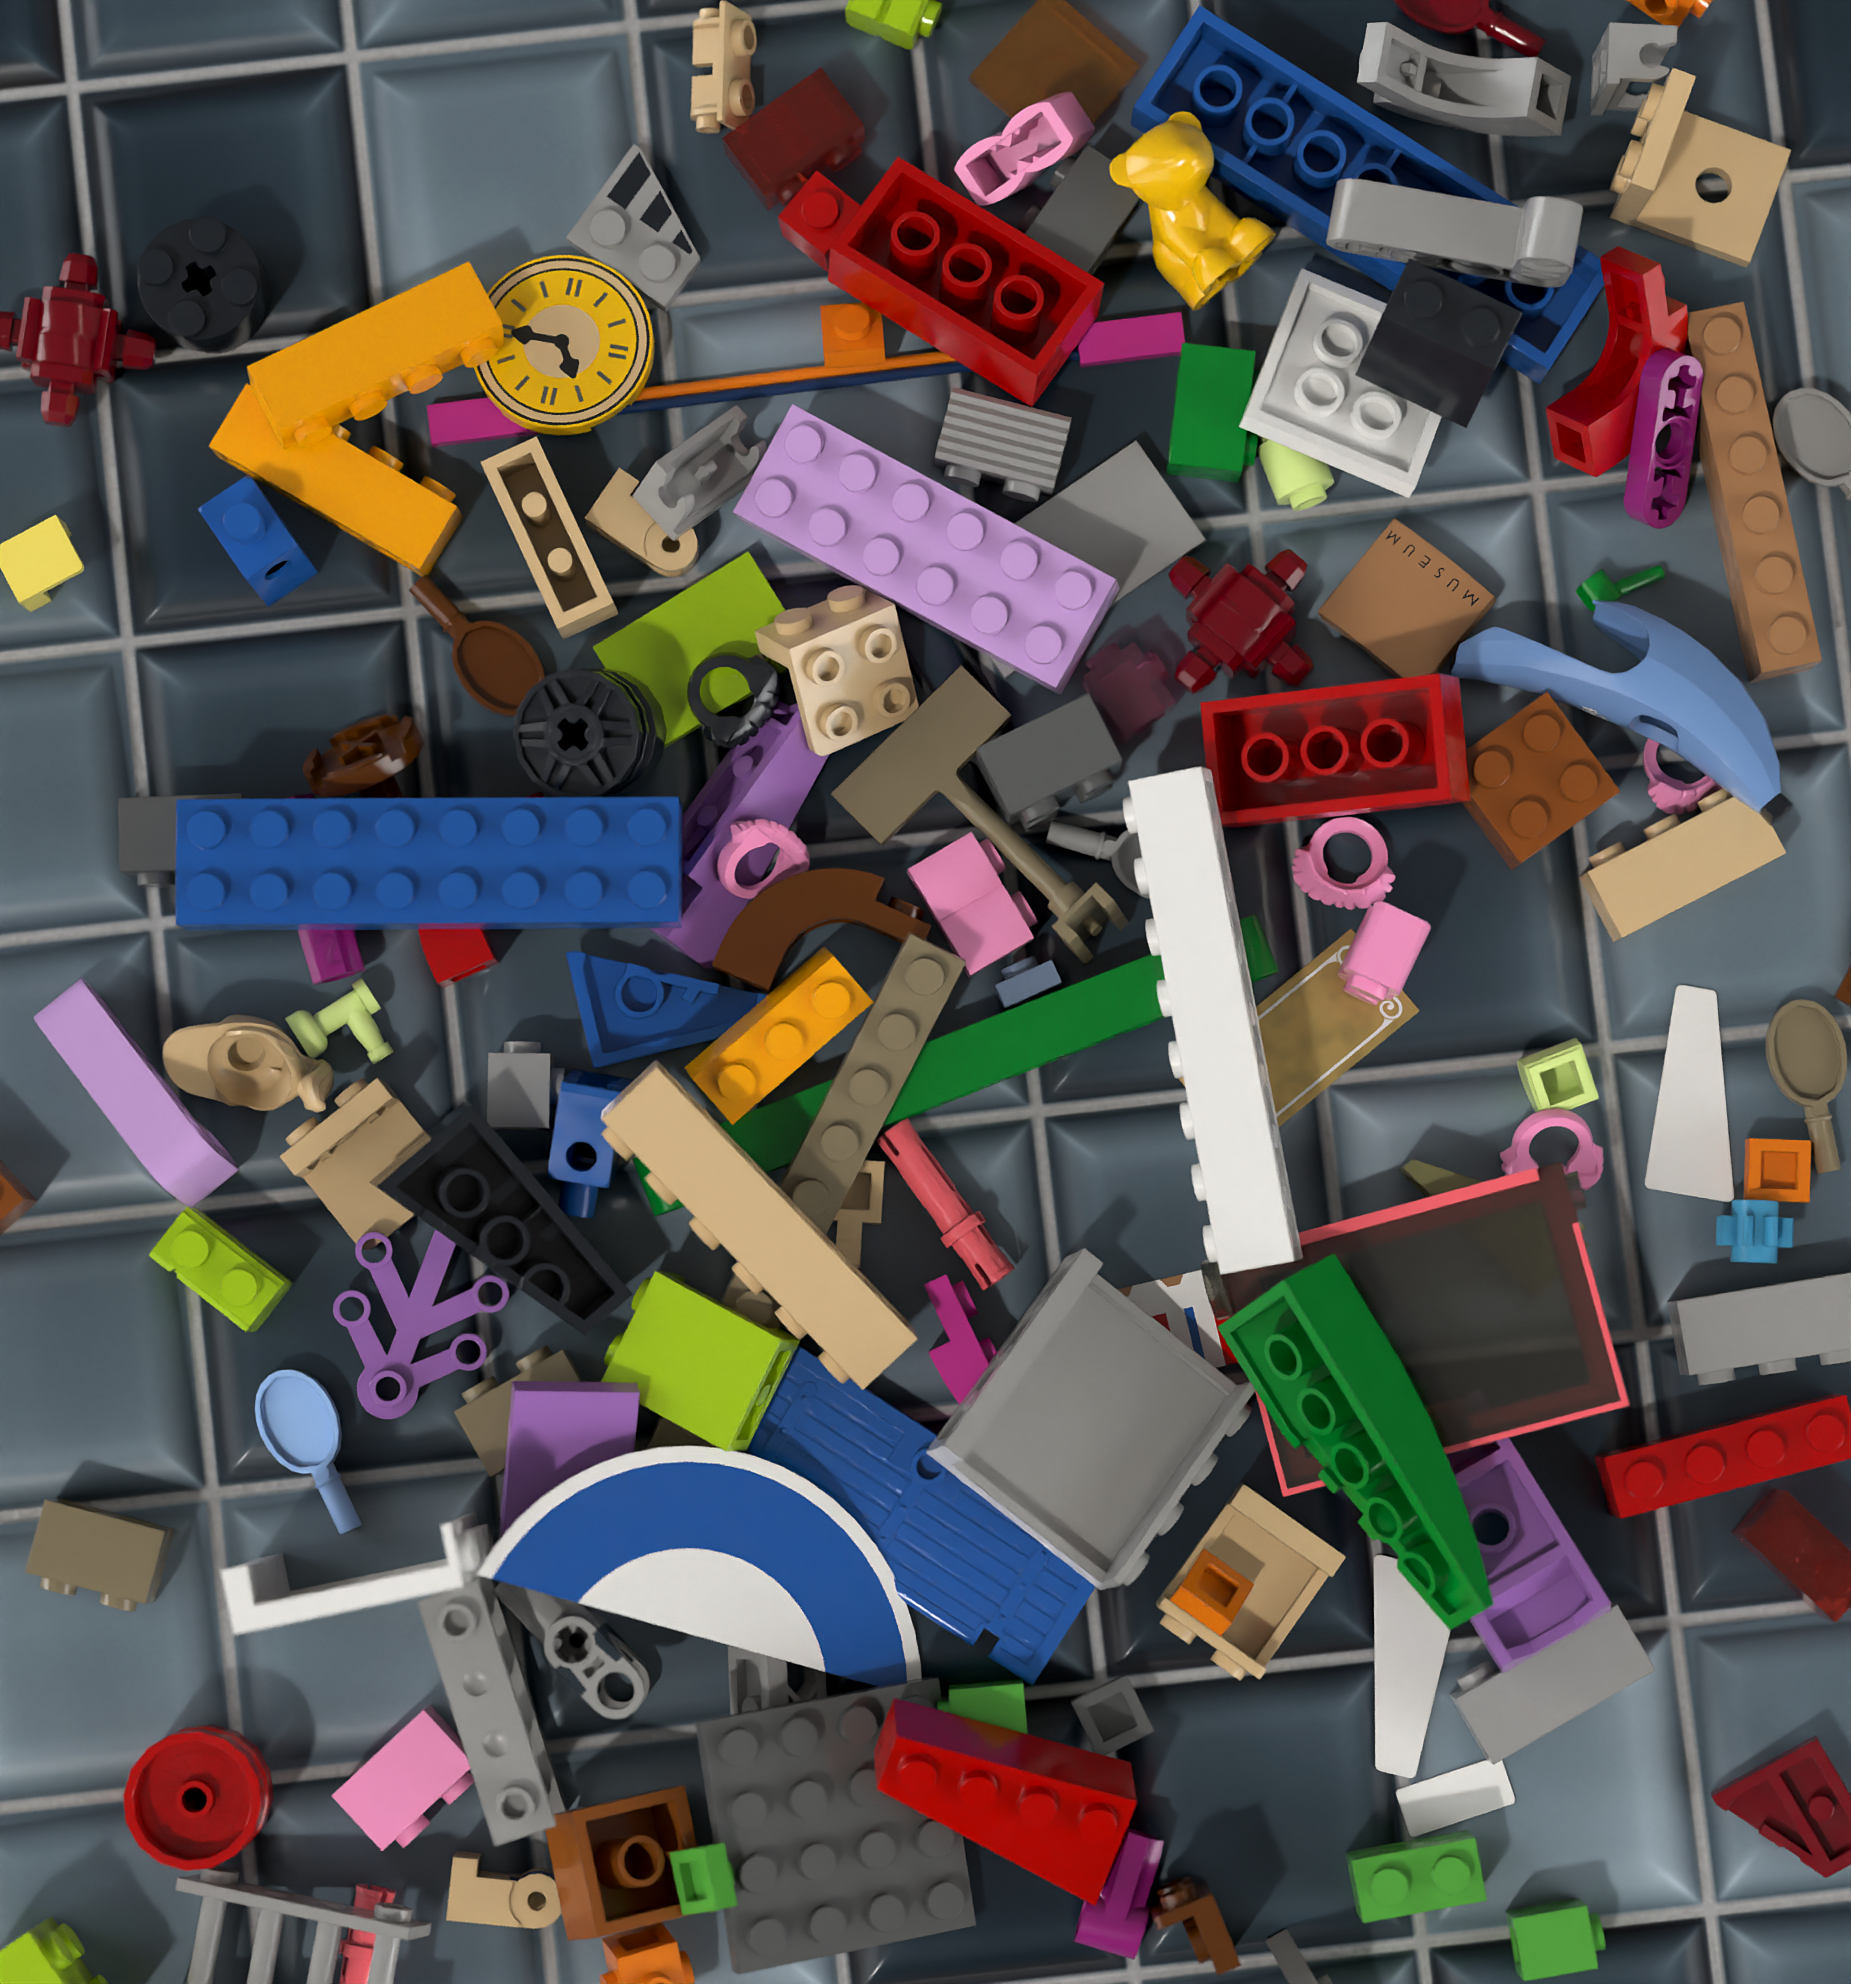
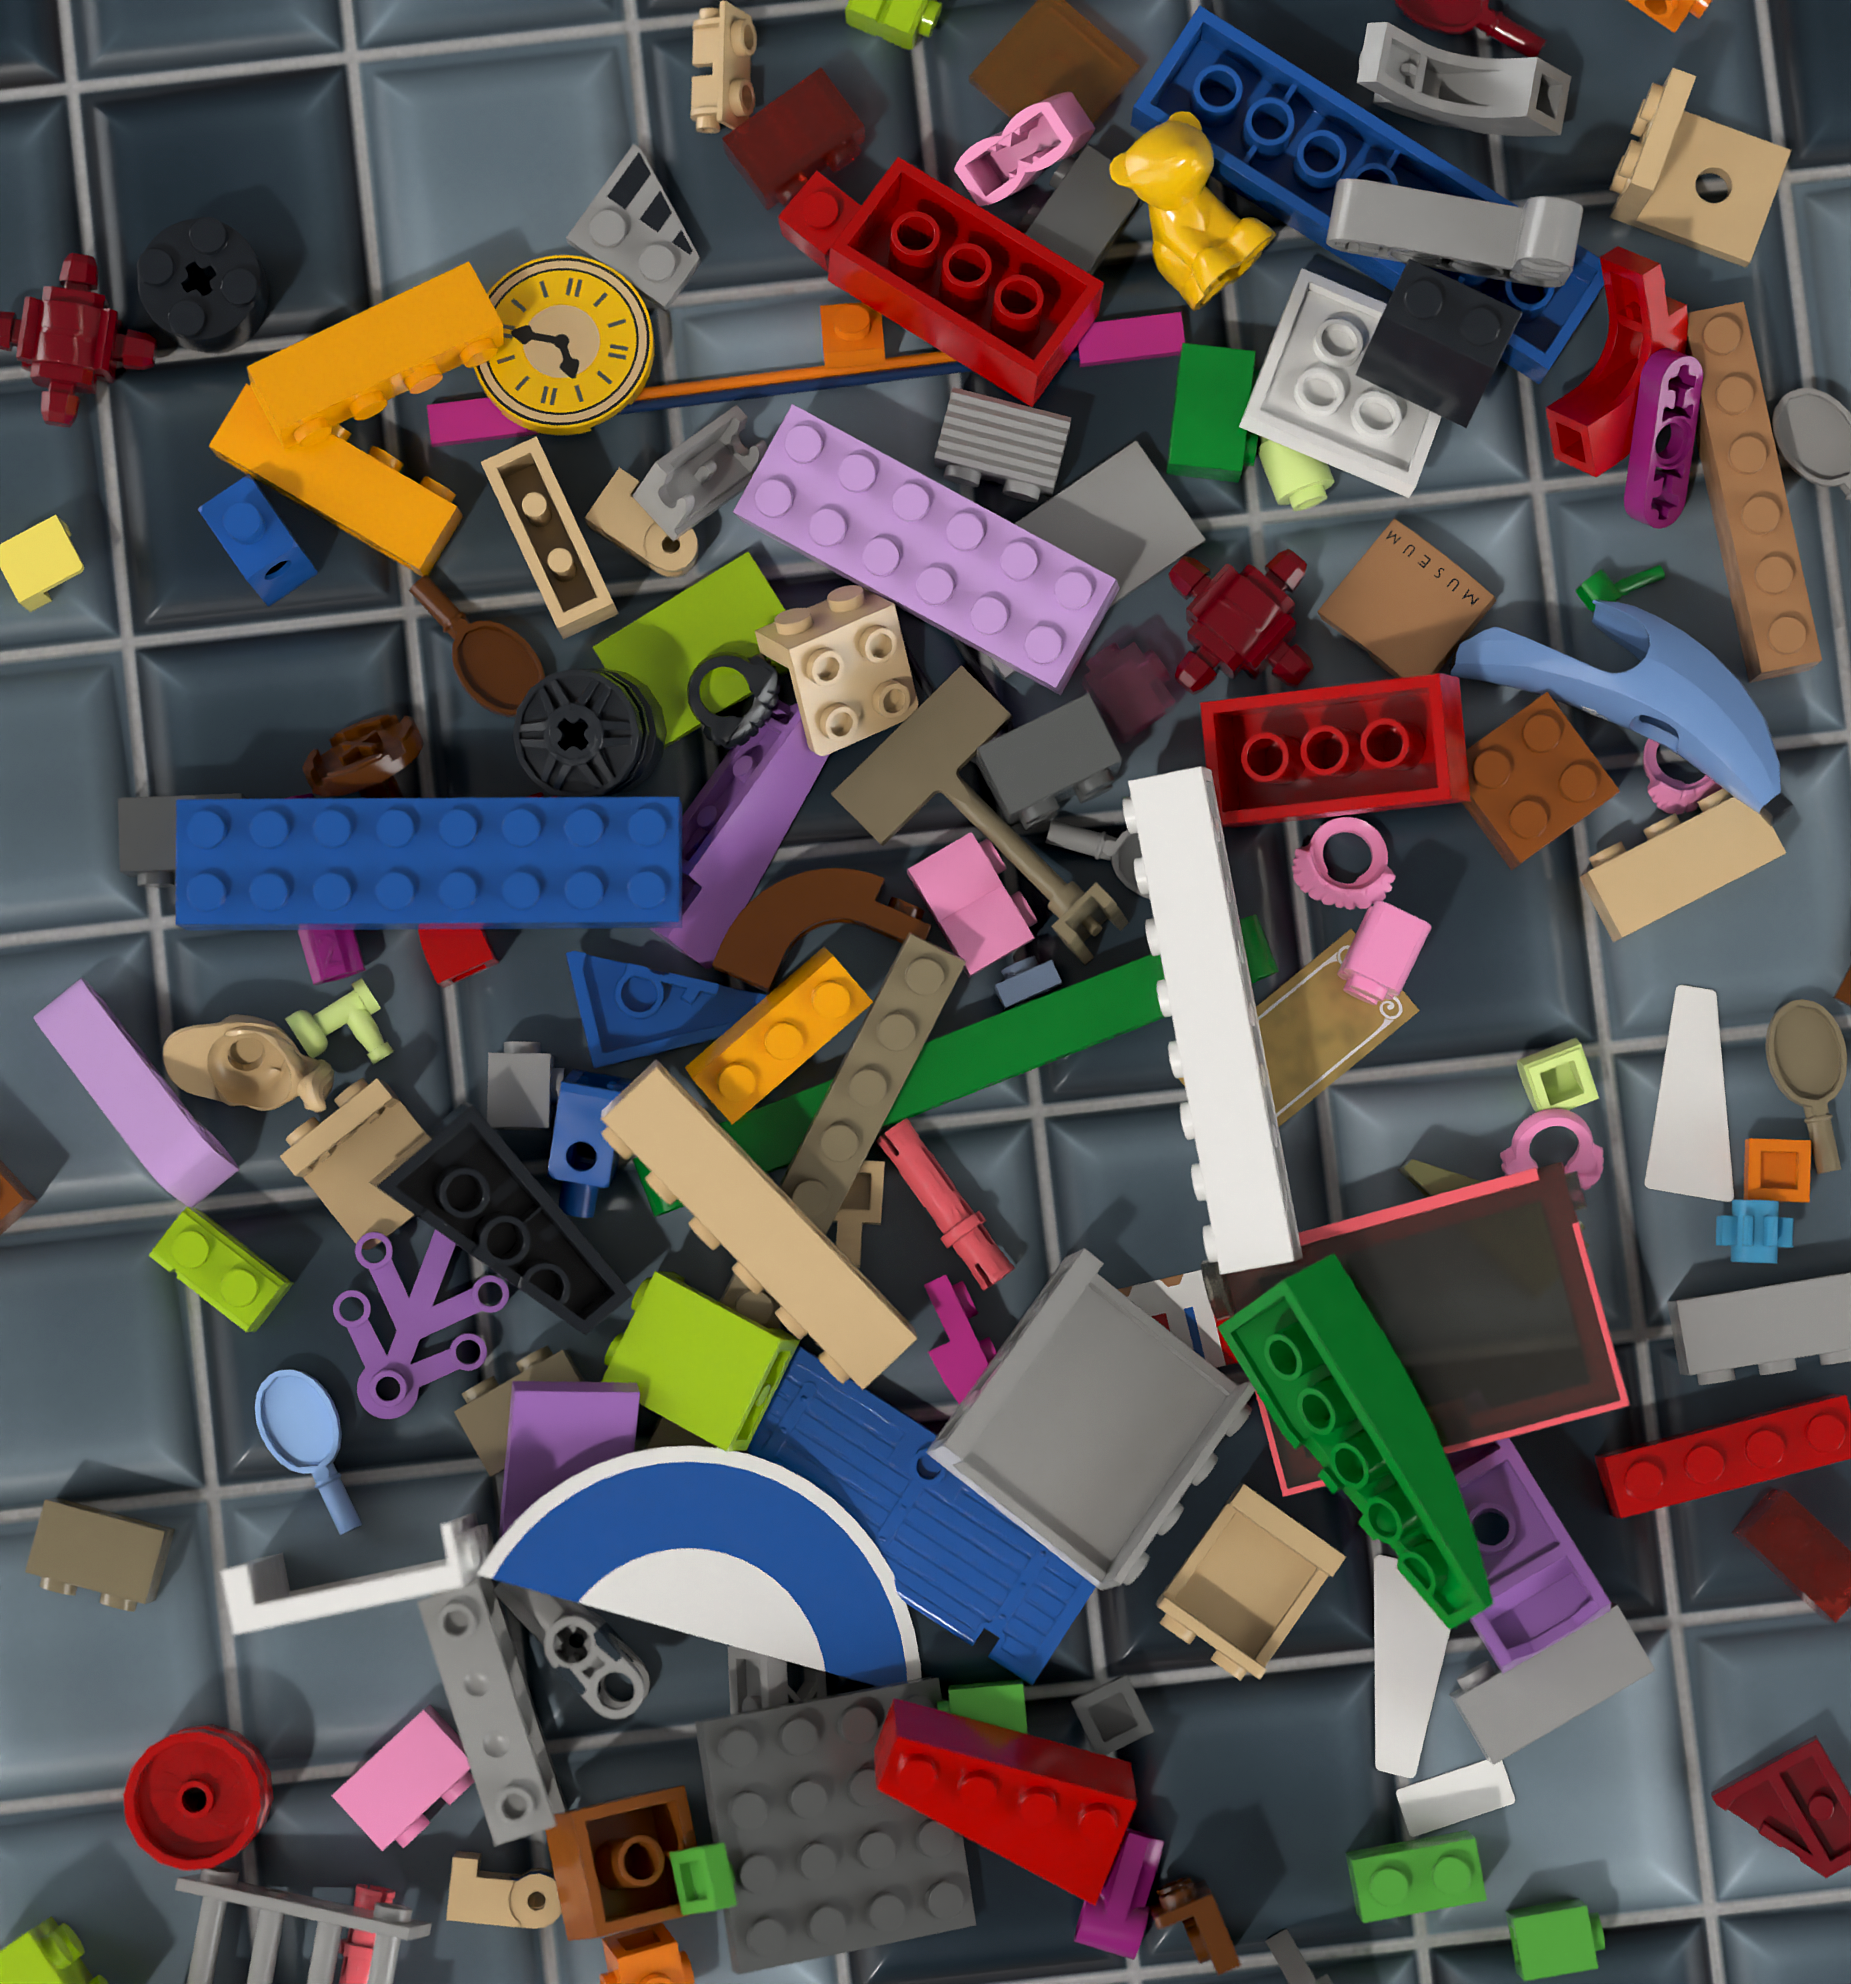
bright pink piece [717,819,810,899] -> none
orange plate [1170,1548,1255,1636] -> none
light grey hinge [1590,22,1678,115] -> none

